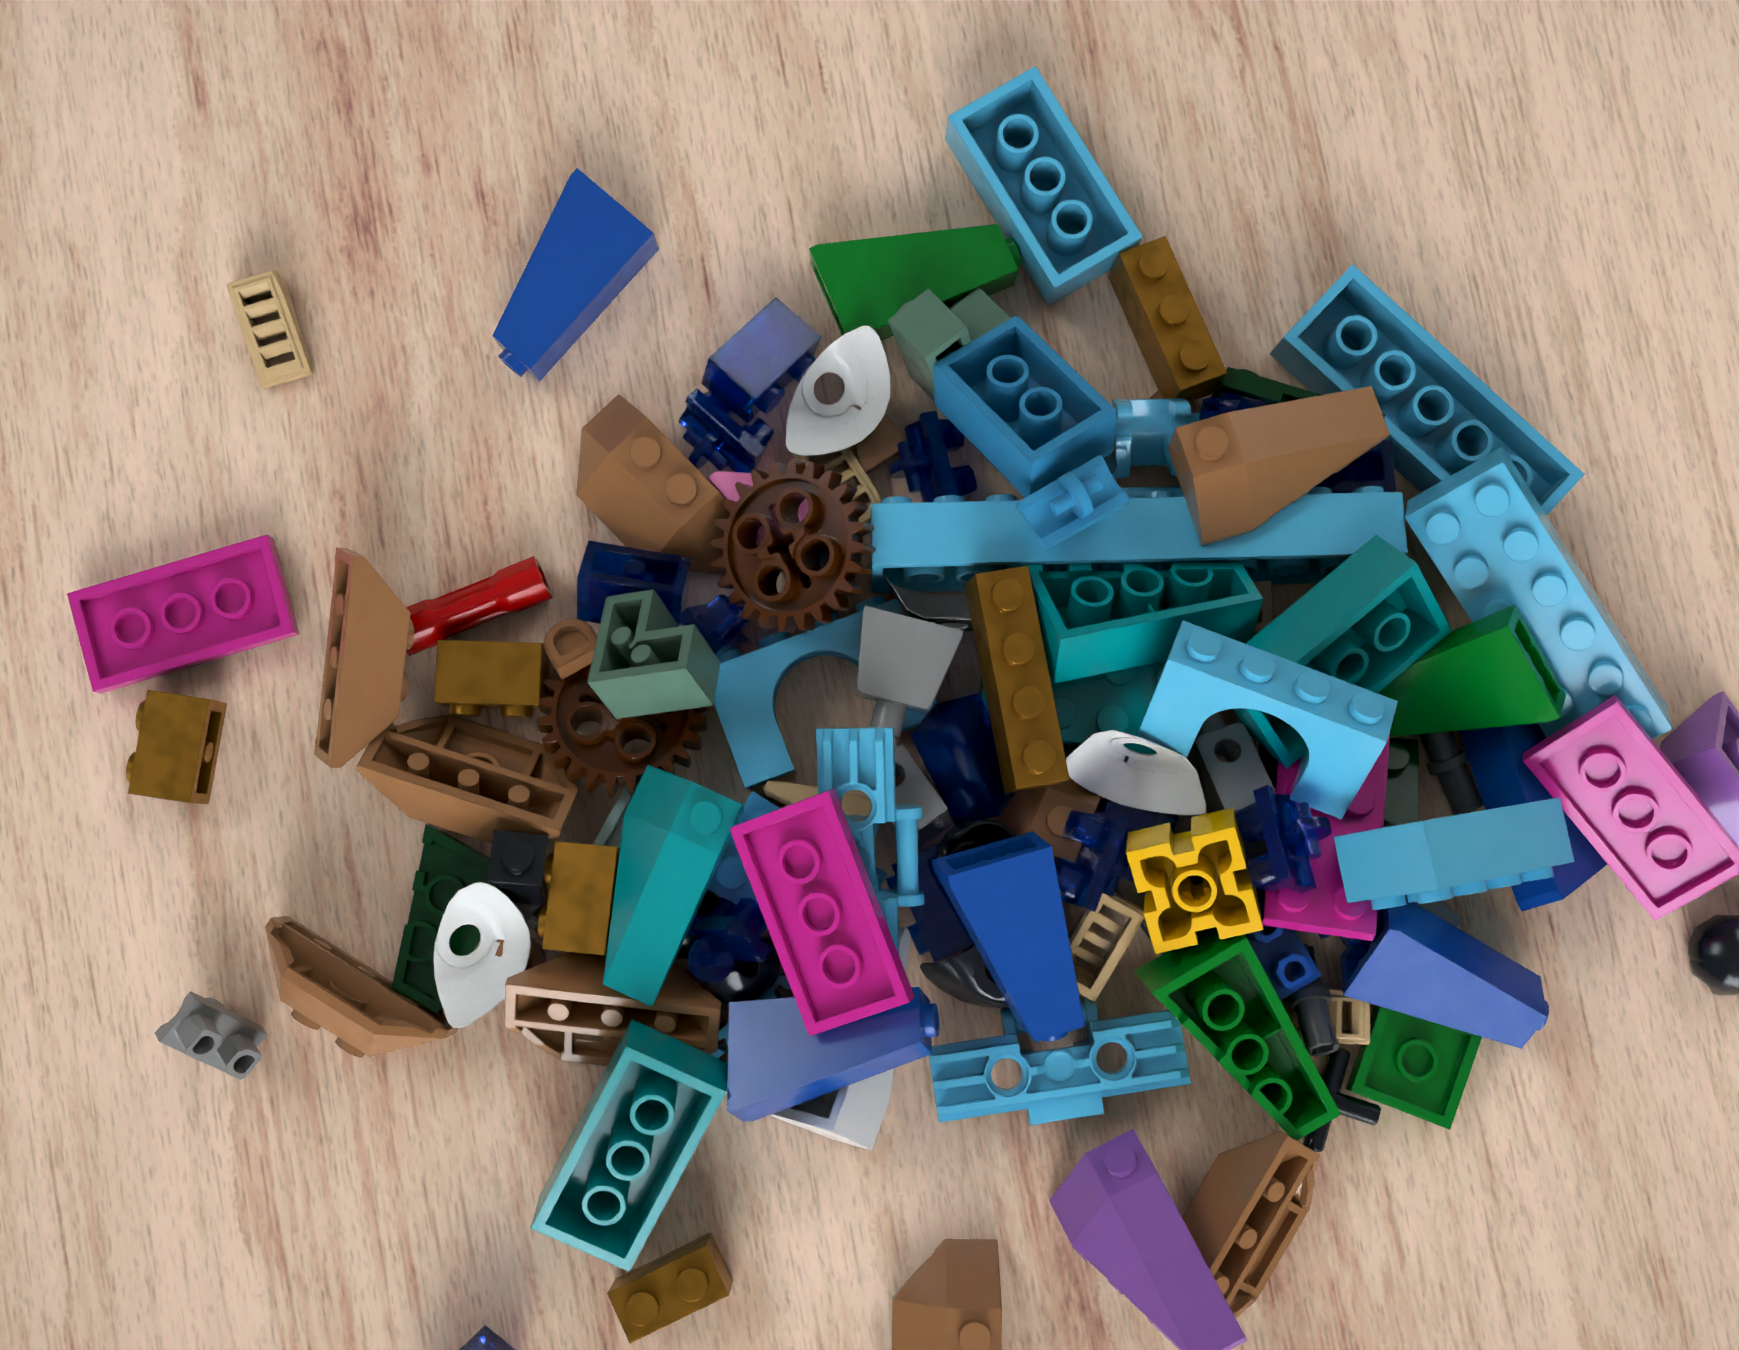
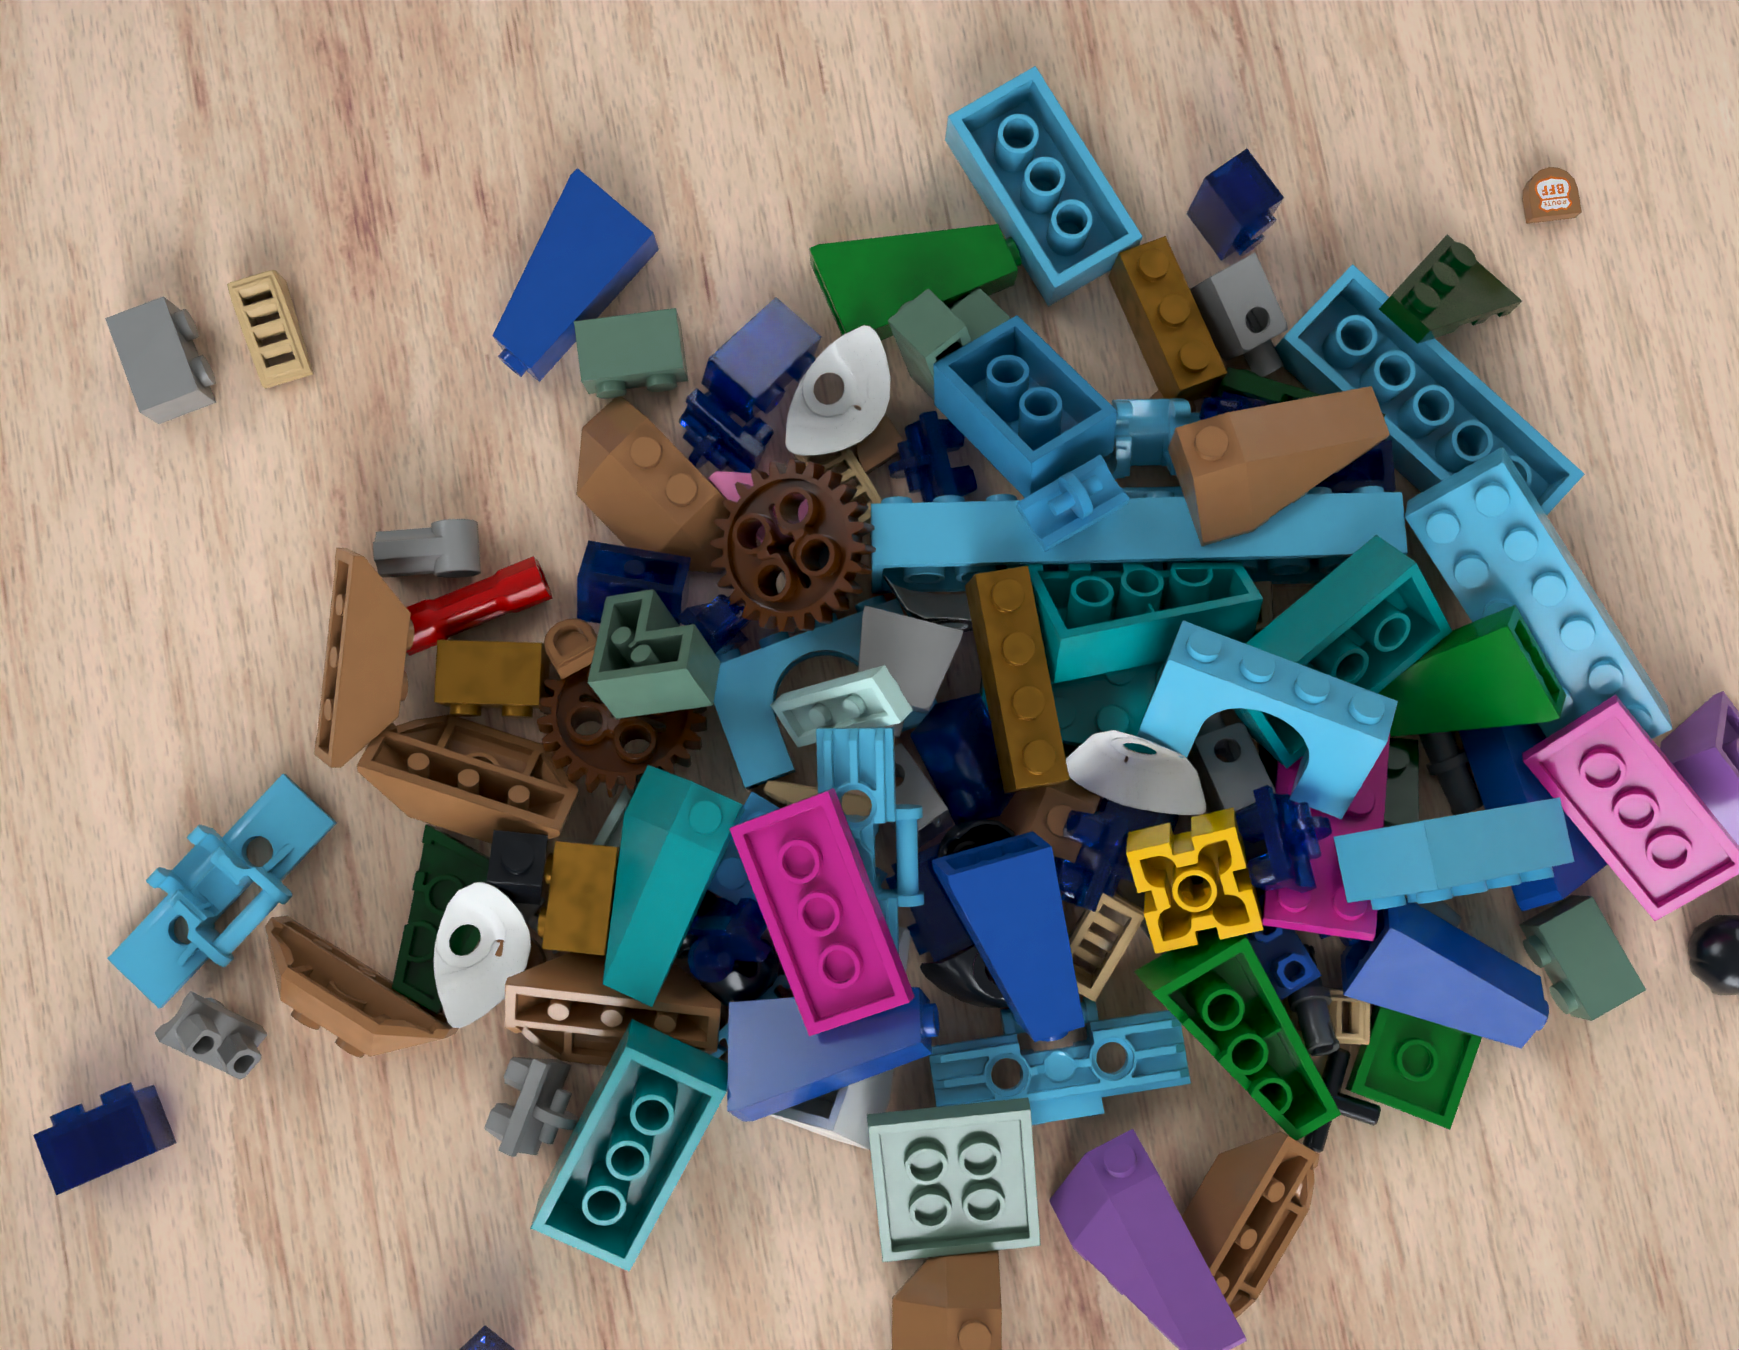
dark pink plate [67,535,300,694] -> none
pearl gold brick [126,690,227,804] -> none
pearl gold brick [607,1233,733,1344] -> none
none -> clear blue brick [33,1082,177,1195]
none -> light grey brick [105,296,216,424]
none -> medium azure piece [107,774,337,1008]
none -> light grey piece [373,519,481,578]
none -> light grey hips [484,1057,578,1157]
none -> sand green brick [574,308,688,399]
none -> light aqua plate [770,665,913,747]
none -> plate [867,1098,1041,1262]
none -> clear blue brick [1186,148,1284,261]
none -> light grey torso [1190,253,1288,377]
none -> dark green wing [1379,234,1522,344]
none -> sand green brick [1519,895,1646,1021]
none -> medium nougat tile [1522,167,1582,224]

